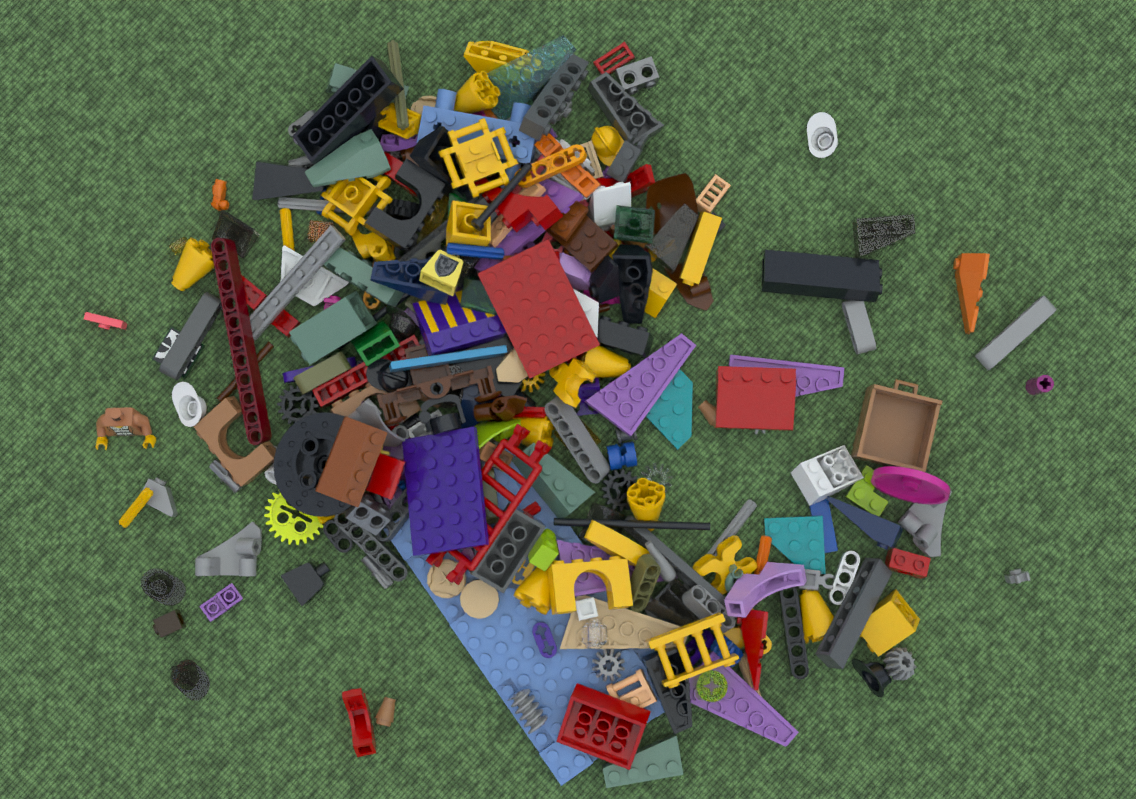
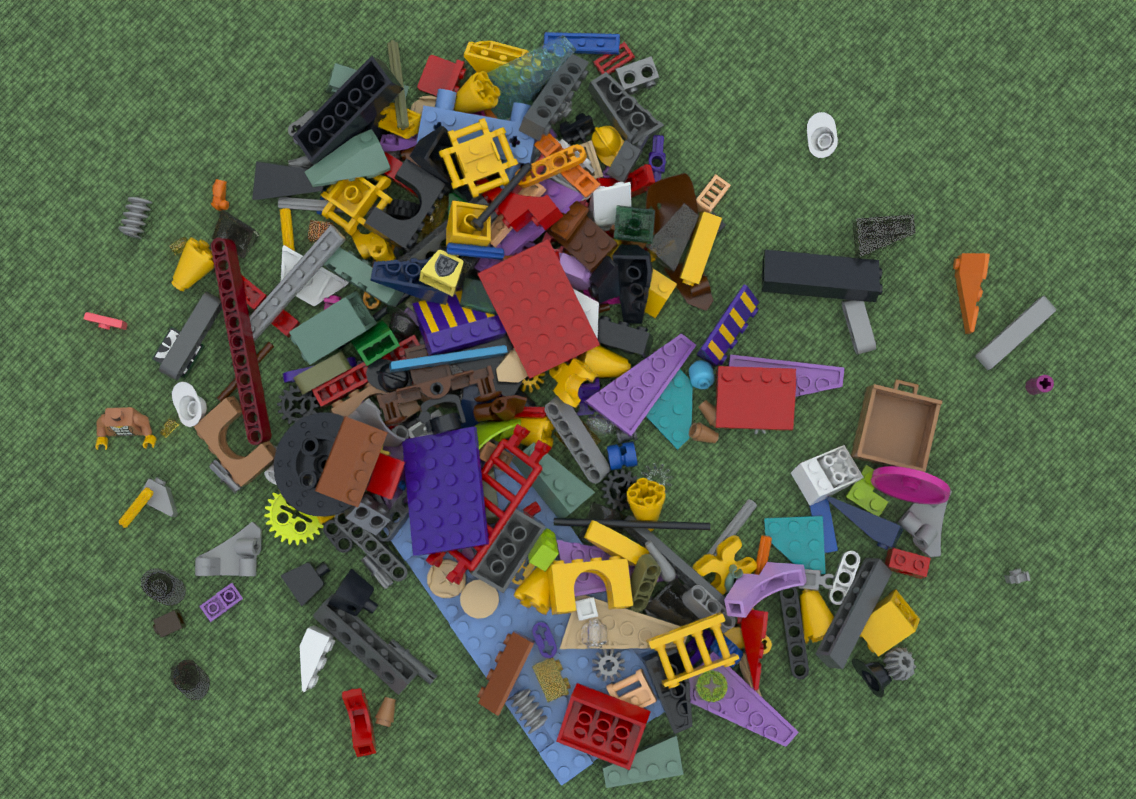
none -> light grey piece [119,197,152,239]
none -> clear yellow tile [160,419,179,438]
none -> white slope [300,625,335,692]
none -> dark grey brick [313,594,418,695]
none -> black torso [328,569,379,616]
none -> dark grey pin [388,638,438,685]
none -> red bracket [417,55,467,97]
none -> dark orange slope [477,631,535,716]
none -> clear yellow bracket [532,656,571,702]
none -> blue tile [543,32,620,54]
none -> black hips [560,113,595,144]
none -> clear head [586,411,615,438]
none -> dark purple axle [648,135,666,187]
none -> medium azure head [688,360,715,389]
none -> medium nougat cone [689,422,719,443]
none -> dark purple slope [696,284,759,367]

